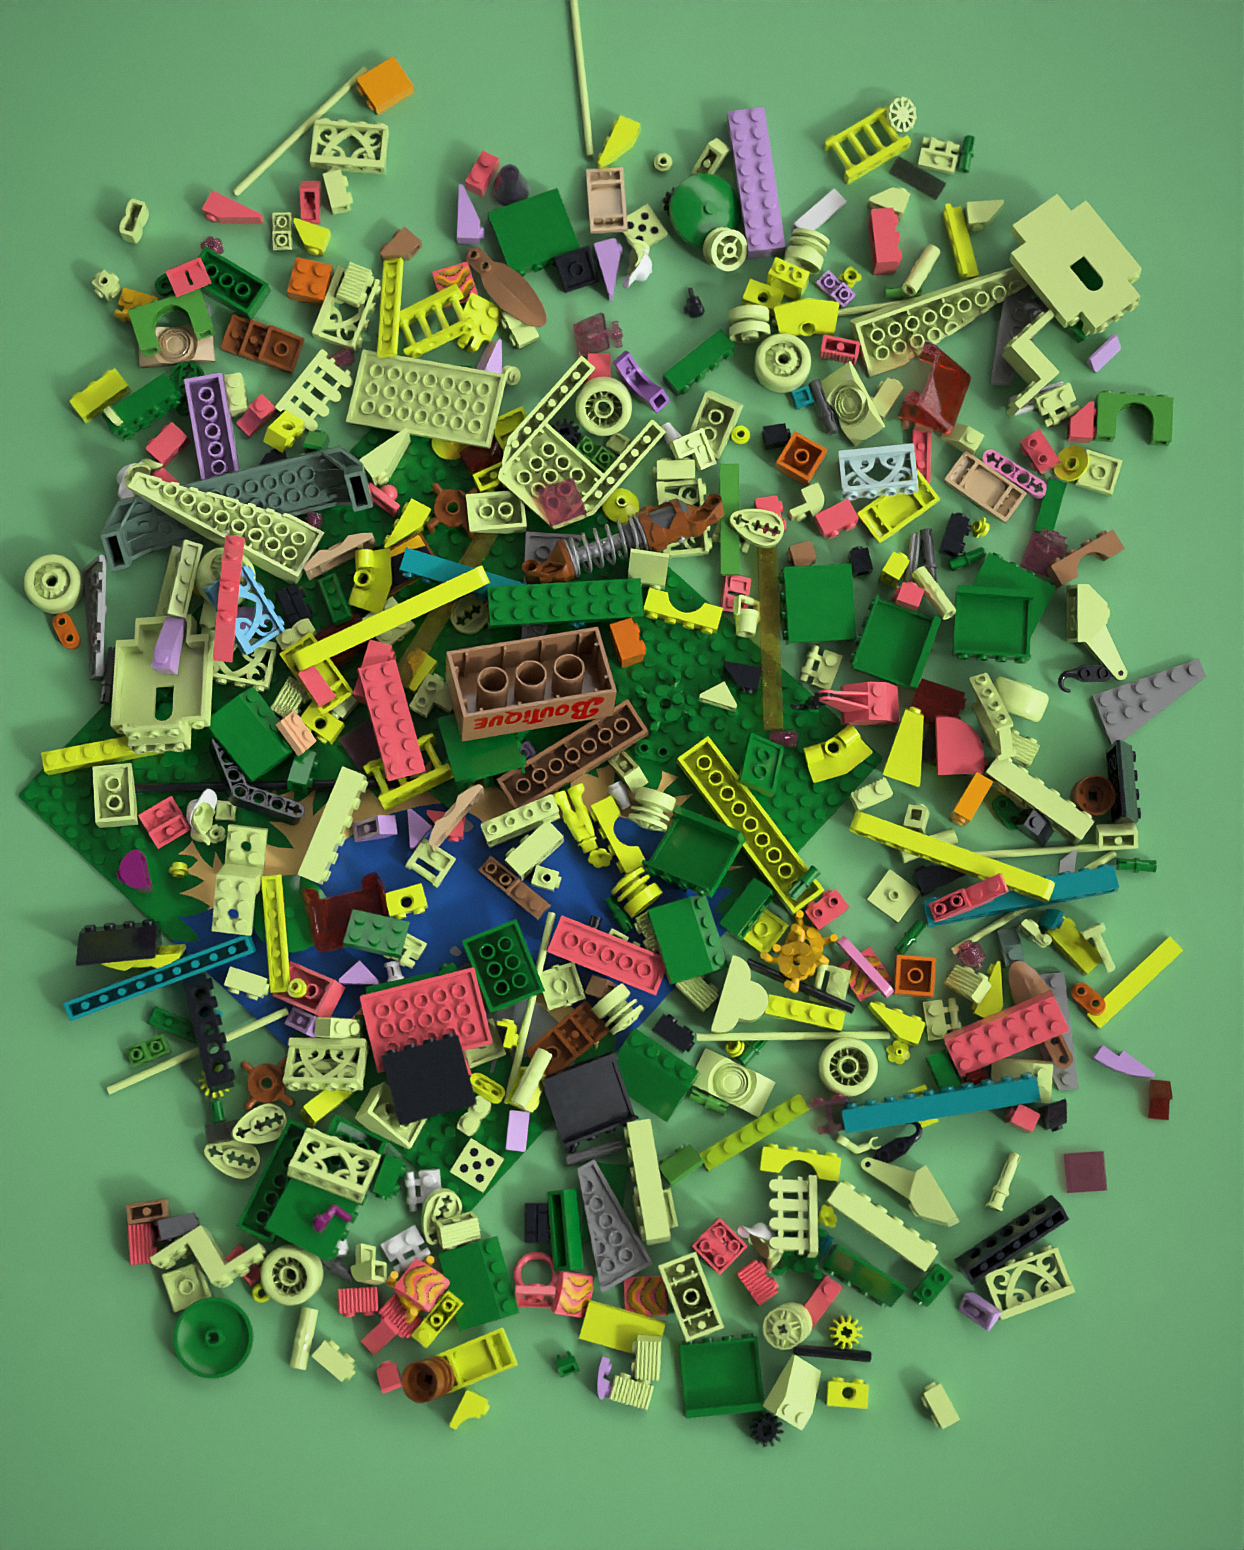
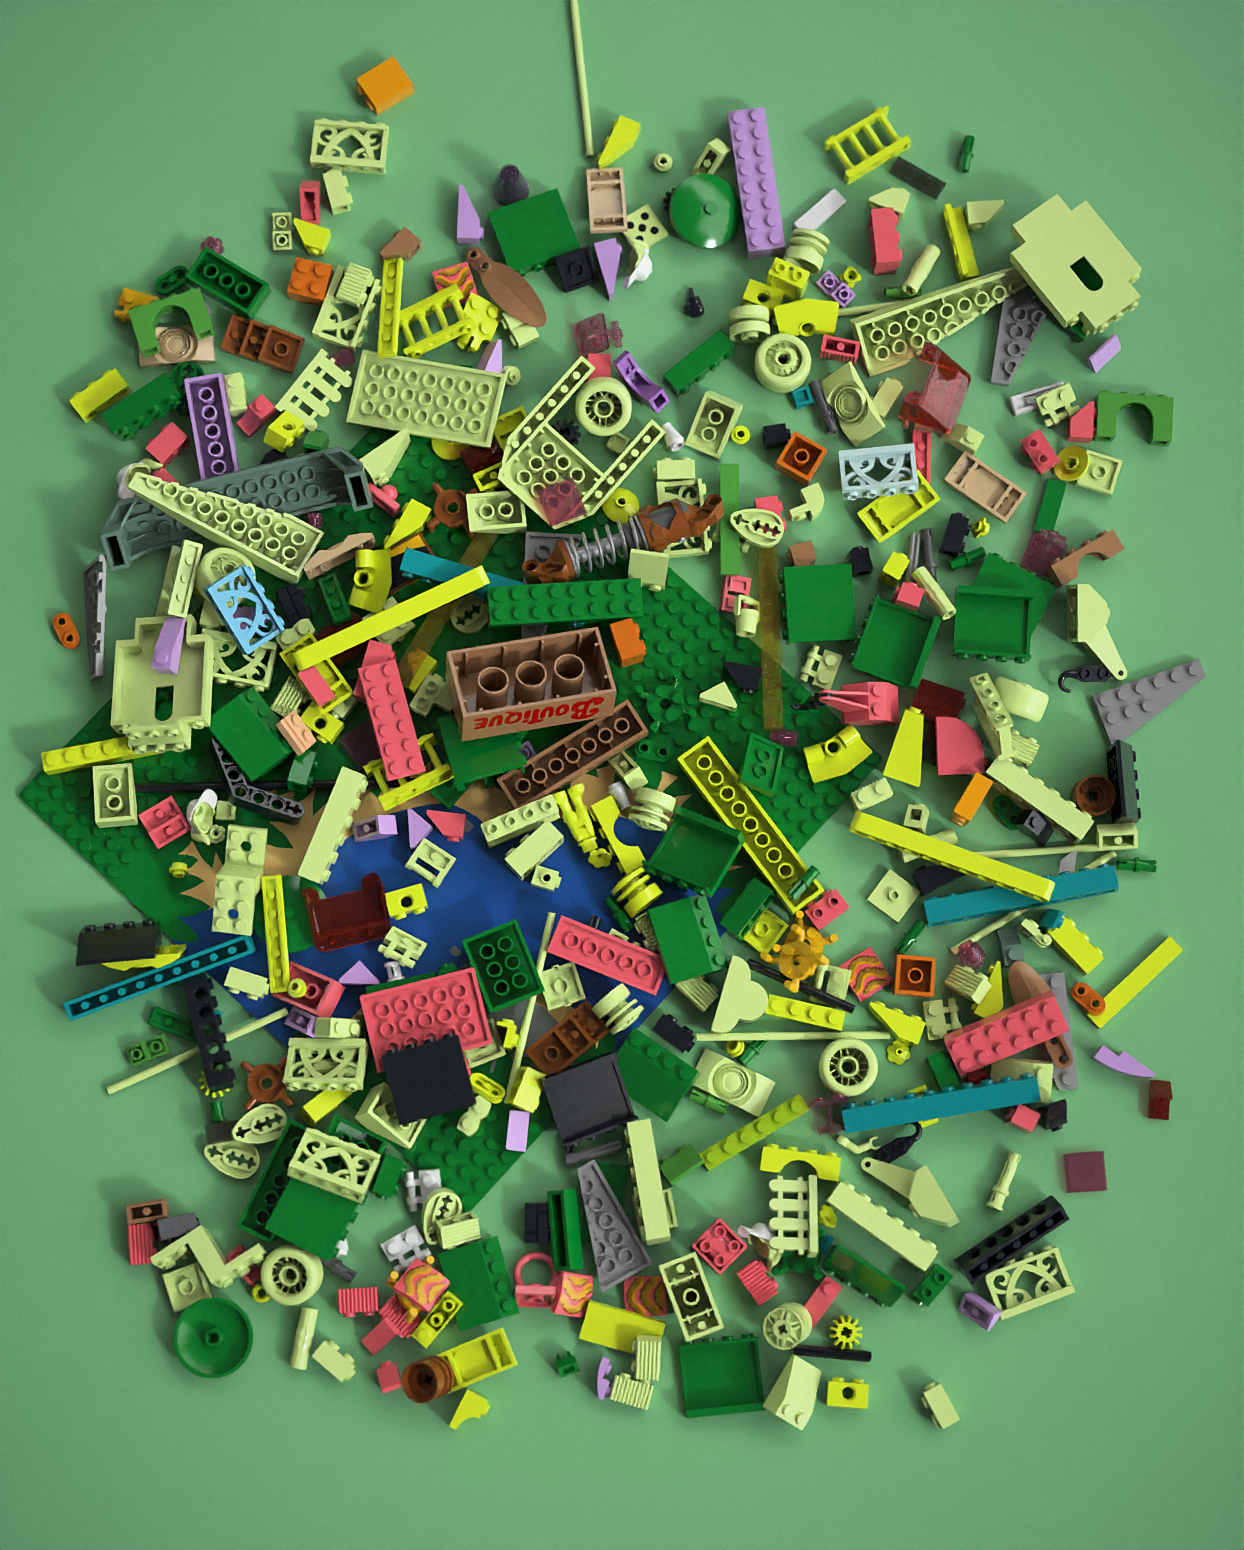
yellowish green wheel [23,554,84,614] -> none
yellowish green brick [91,269,121,302] -> none
dark grey pin [99,647,116,705] -> none
yellowish green tile [103,405,123,426] -> none
magenta brick [116,849,153,893] -> none
yellowish green brick [119,198,149,244] -> none
coral piece [166,257,211,297] -> none
coral slope [202,190,264,224] -> none
coral arch [213,535,245,662] -> none
yellowish green piece [233,66,368,196] -> none
magenta plate [312,1204,352,1234] -> none
green plate [343,909,410,959] -> none
yellowish green brick [350,1244,387,1285] -> none
tan slope [428,784,484,852] -> none
yellowish green tile [450,1138,504,1193] -> none
coral brick [465,151,500,197] -> none
medium nougat slope [478,856,551,920] -> none
yellowish green axle [511,1048,552,1108] -> none
bright green slope [575,435,617,472] -> none
medium nougat brick [585,975,619,1000] -> none
neon yellow arch [643,588,723,635] -> none
yellowish green plate [669,428,716,471] -> none
yellowish green wheel [703,227,748,271] -> none
black gear [749,1412,784,1447] -> none
coral brick [813,499,859,539] -> none
bright pink beam [836,936,894,998] -> none
yellowish green wheel [886,97,917,132] -> none
yellowish green plate [917,137,960,175] -> none
coral slope [929,873,1009,922] -> none
bright pink beam [982,450,1047,498] -> none
yellowish green bracket [1002,309,1060,418] -> none
yellowish green fence [1082,922,1115,973] -> none

